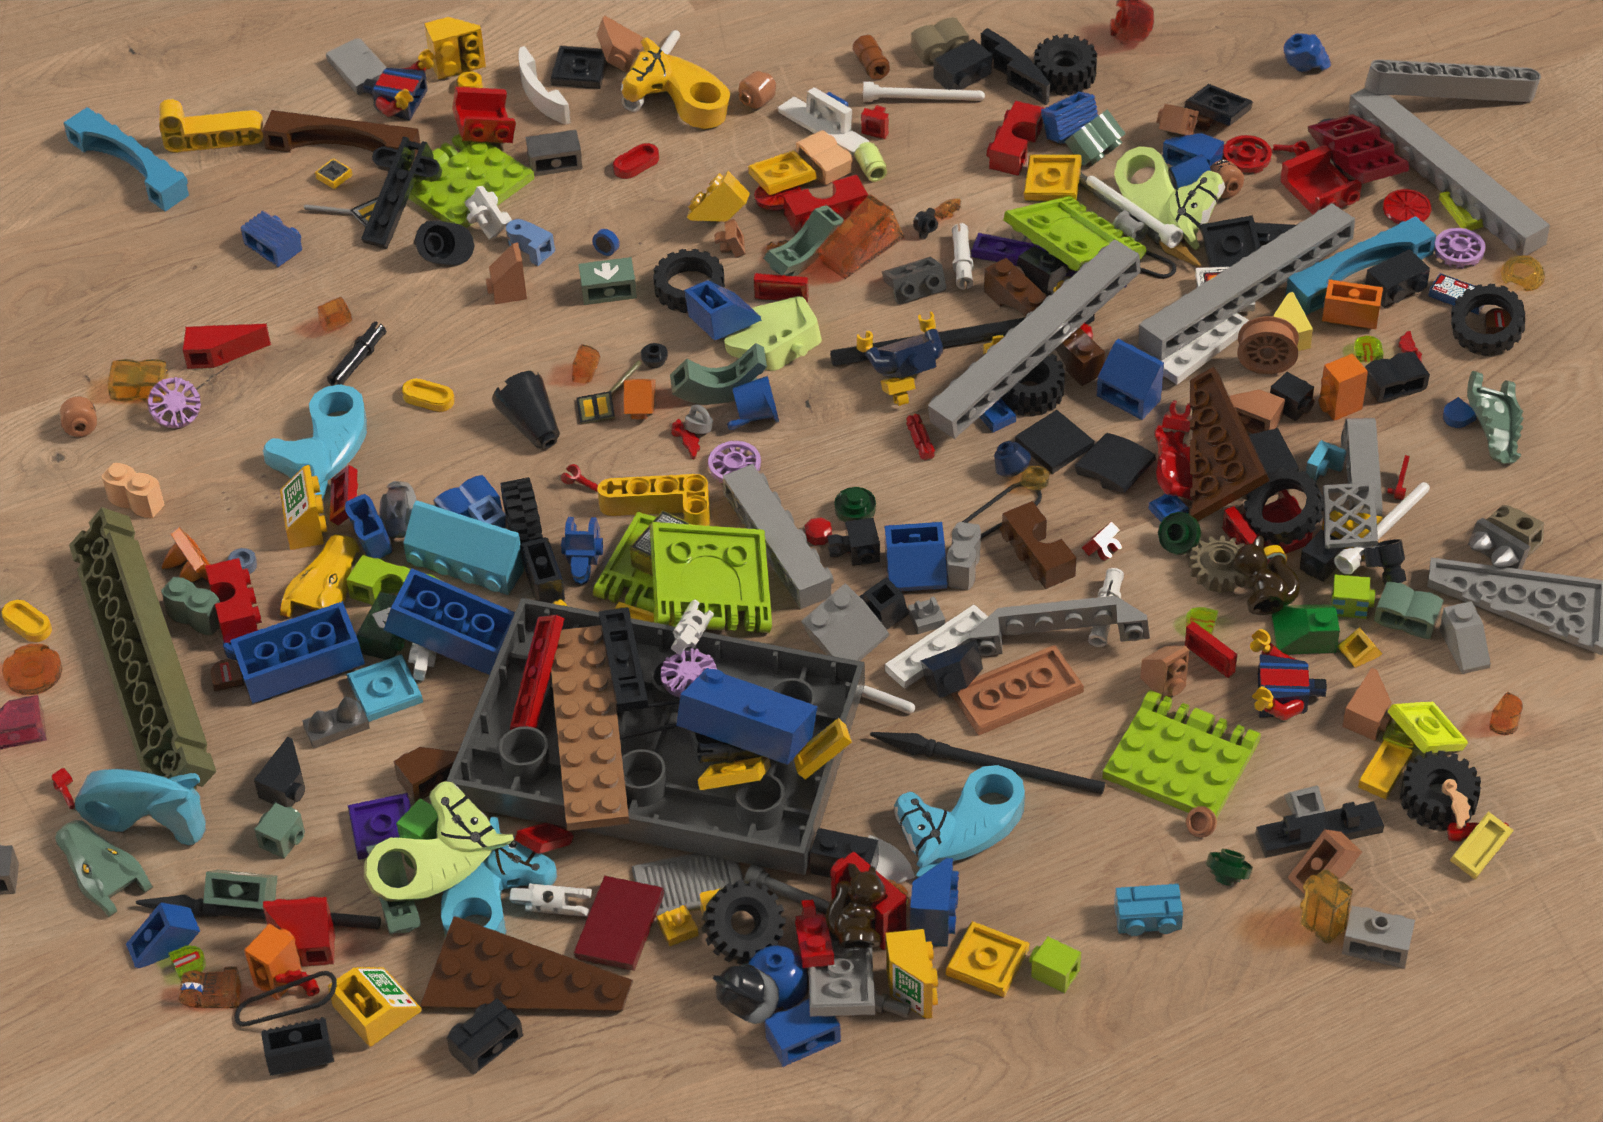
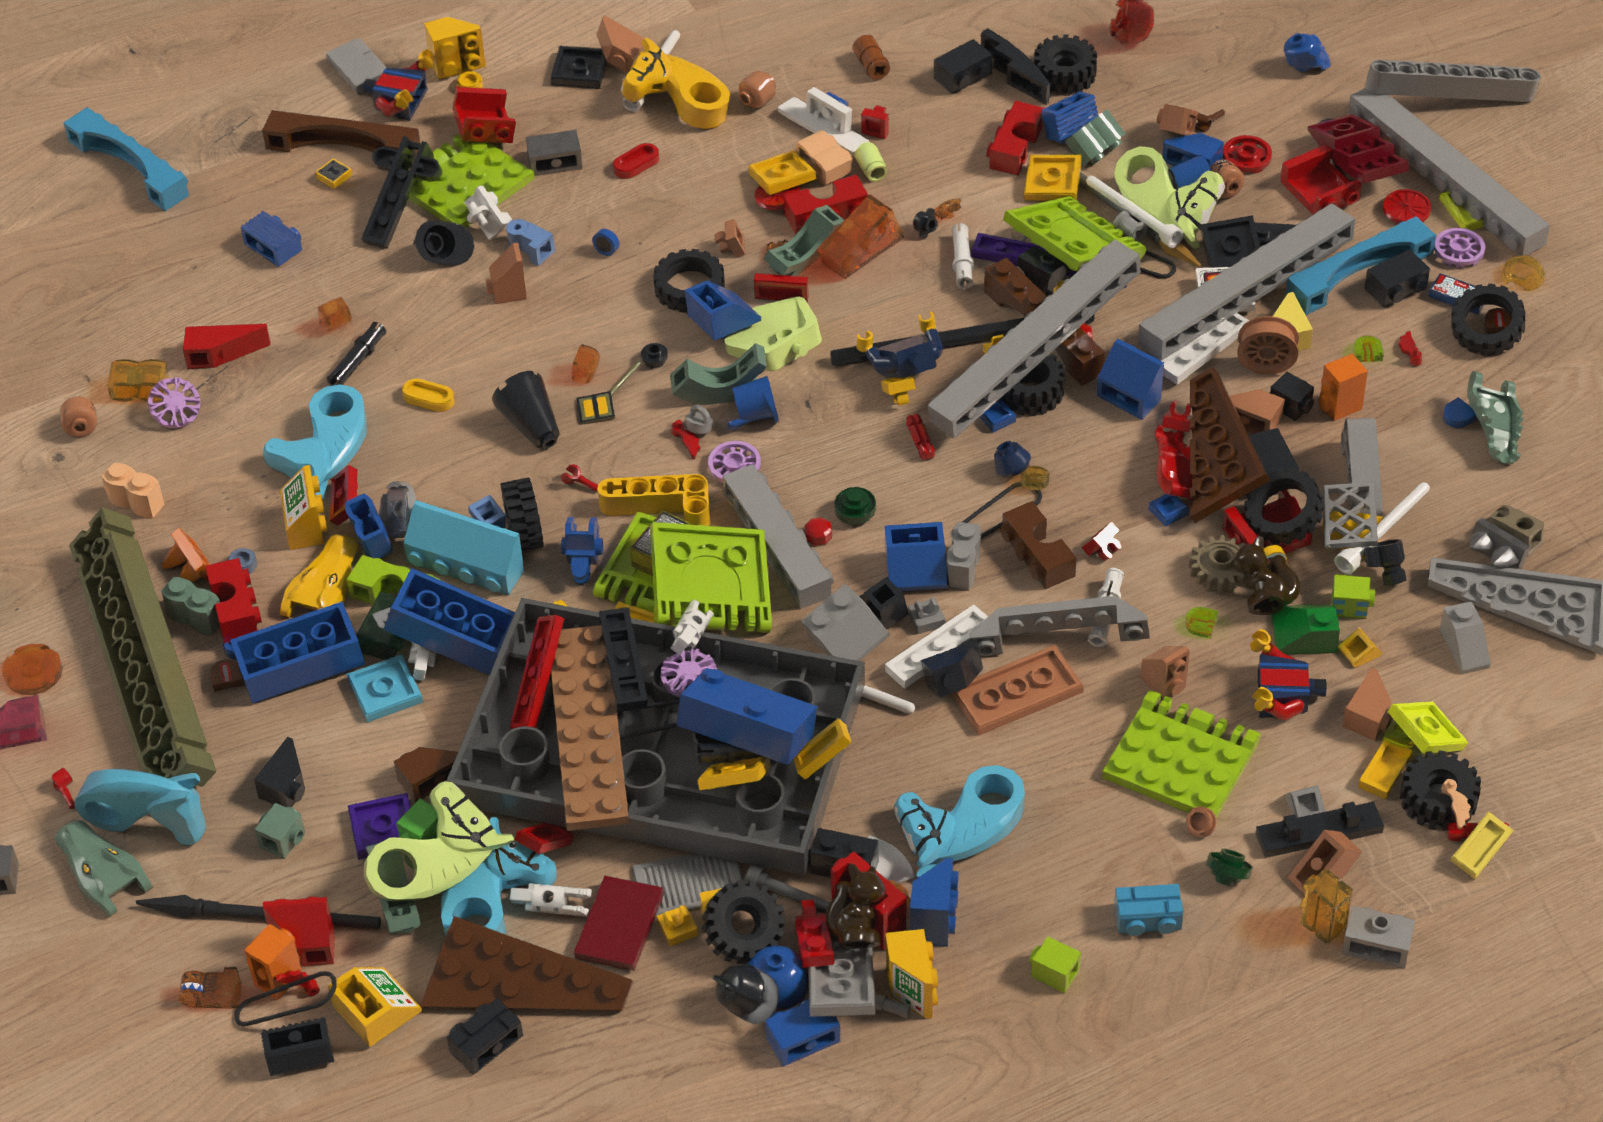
yellow tile [1,600,52,642] -> none
blue slope [126,902,200,968] -> none
yellow beam [159,99,263,153] -> none
clear neon green tile [168,945,206,982] -> none
sand green brick [203,869,278,909] -> none
flat silver tile [302,696,370,749] -> none
piece [304,197,378,227] -> none
blue brick [434,475,502,518] -> none
white slope [519,46,570,125] -> none
black brick [521,537,565,603] -> none
sand green brick [578,257,637,305] -> none
orange slope [624,379,656,419] -> none
yellow slope [687,171,750,222] -> none
black brick [828,518,880,566] -> none
white piece [863,82,985,102] -> none
black piece [870,732,1105,794] -> none
dark grey bracket [882,256,946,304] -> none
dark tan brick [911,18,969,65] -> none
yellow tile [946,921,1030,998] -> none
black tile [1015,410,1094,474] -> none
black slope [1075,433,1156,493] -> none
dark green plate [1158,512,1201,555] -> none
black tile [1184,84,1253,126] -> none
red tile [1185,621,1238,678] -> none
red hand [1273,140,1310,157] -> none
black brick [1299,529,1345,582] -> none
medium azure bracket [1306,440,1346,482] -> none
orange brick [1322,279,1383,329] -> none
black brick [1365,352,1430,402] -> none
sand green brick [1374,582,1444,639] -> none
red piece [1387,455,1410,500] -> none
clear orange brick [1489,692,1523,735] -> none

